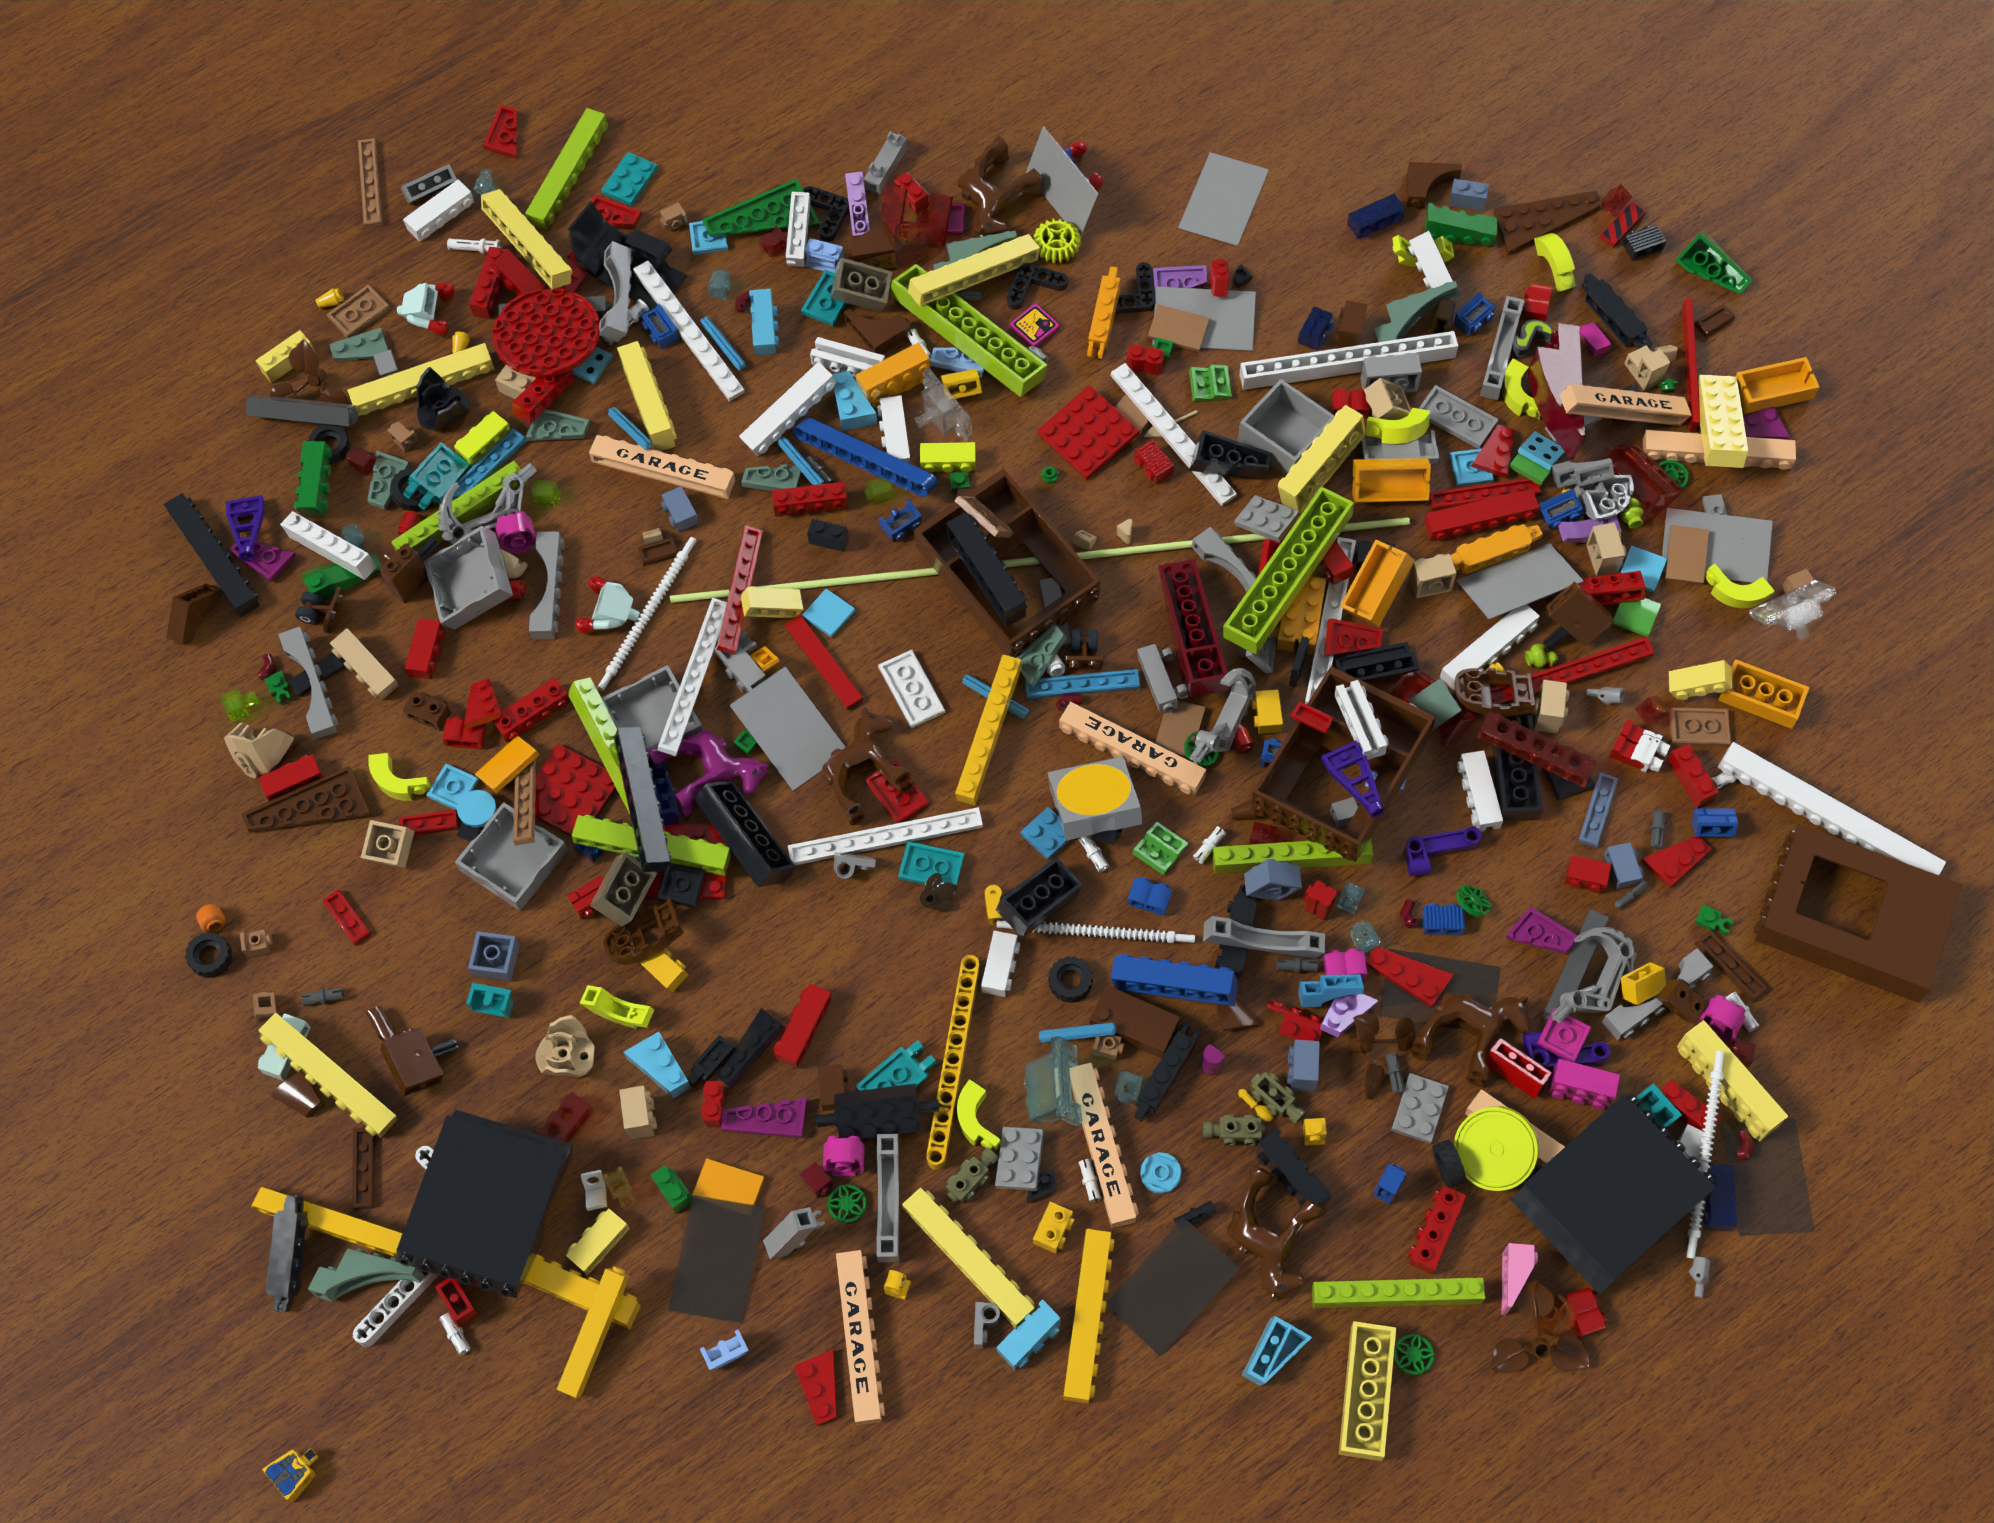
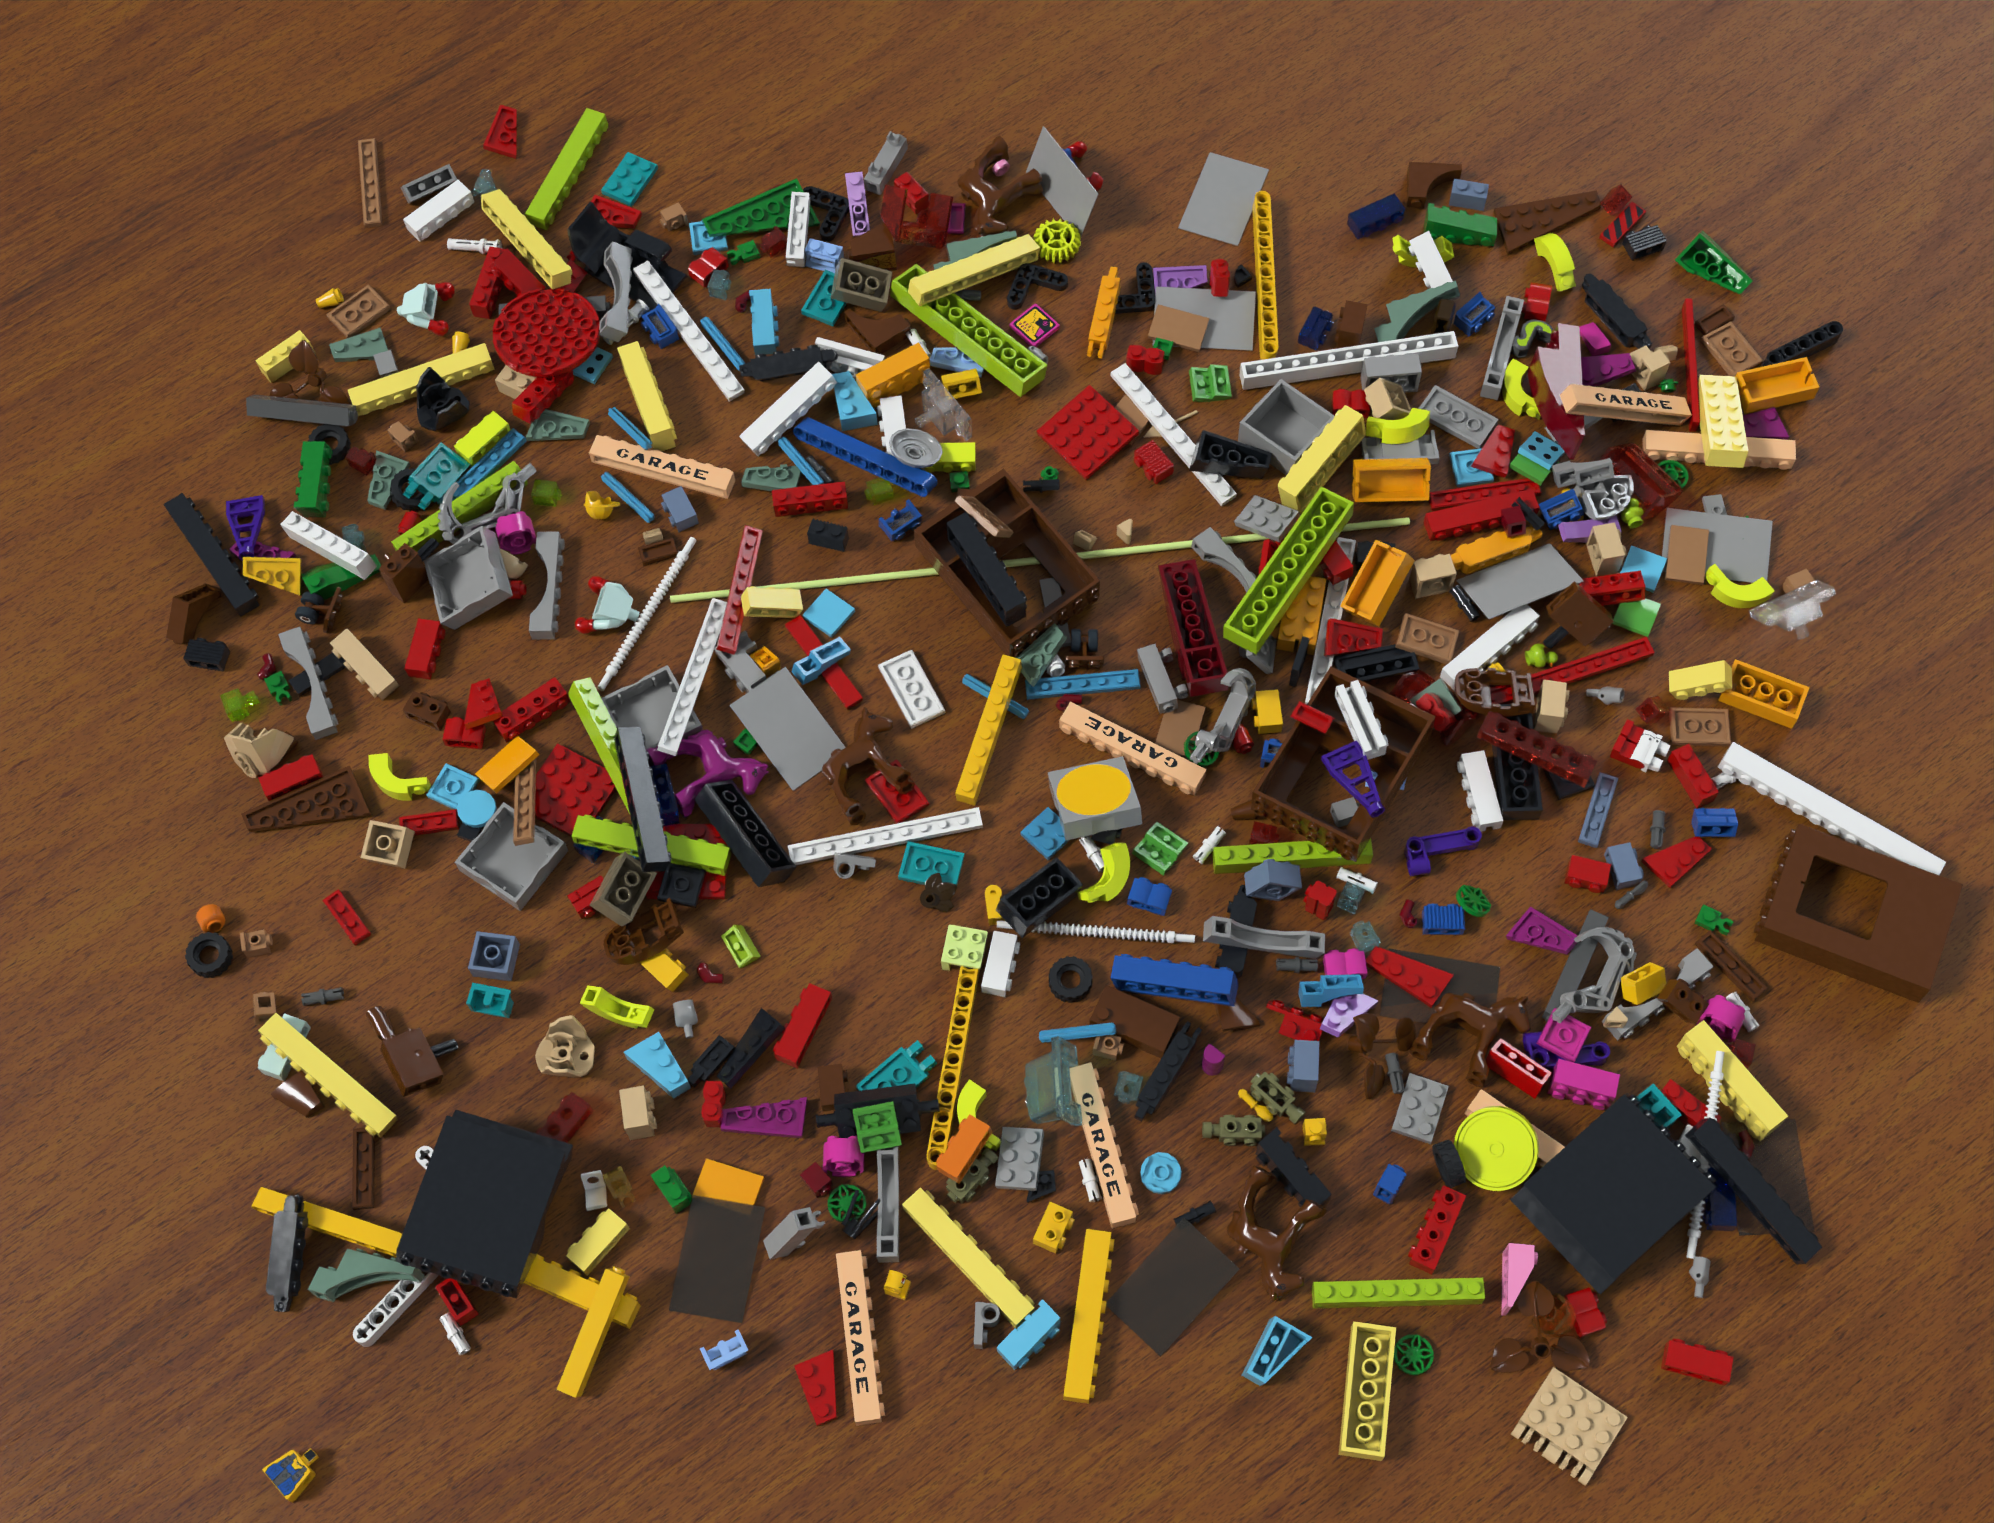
none -> black brick [183,638,231,672]
none -> yellow wing [243,557,301,596]
none -> yellow piece [584,491,620,520]
none -> dark azure axle [601,472,655,523]
none -> light grey piece [673,1000,698,1039]
none -> red brick [688,247,729,288]
none -> dark red arm [697,963,724,984]
none -> lime slope [721,925,761,968]
none -> green plate [727,240,760,265]
none -> black hinge [739,345,838,382]
none -> dark azure slope [791,637,851,685]
none -> black plant [841,1190,881,1239]
none -> bright green slope [853,1101,902,1153]
none -> light grey hat [889,428,943,468]
none -> orange brick [936,1114,993,1184]
none -> yellowish green bracket [941,924,988,971]
none -> bright pink tile [992,159,1010,176]
none -> black axle [1023,478,1060,493]
none -> neon yellow arch [1077,843,1130,903]
none -> yellow beam [1252,191,1279,360]
none -> white pin [1336,867,1378,894]
none -> medium nougat tile [1395,613,1459,664]
none -> red brick [1416,692,1456,731]
none -> black pin [1449,585,1480,622]
none -> dark red brick [1501,505,1526,538]
none -> black axle [1511,497,1545,530]
none -> tan hinge [1511,1367,1628,1486]
none -> magenta wing [1581,353,1636,387]
none -> tan slope [1603,1006,1628,1028]
none -> red brick [1661,1339,1734,1386]
none -> black brick [1685,1117,1822,1264]
none -> medium nougat tile [1700,322,1763,377]
none -> black beam [1762,321,1843,367]

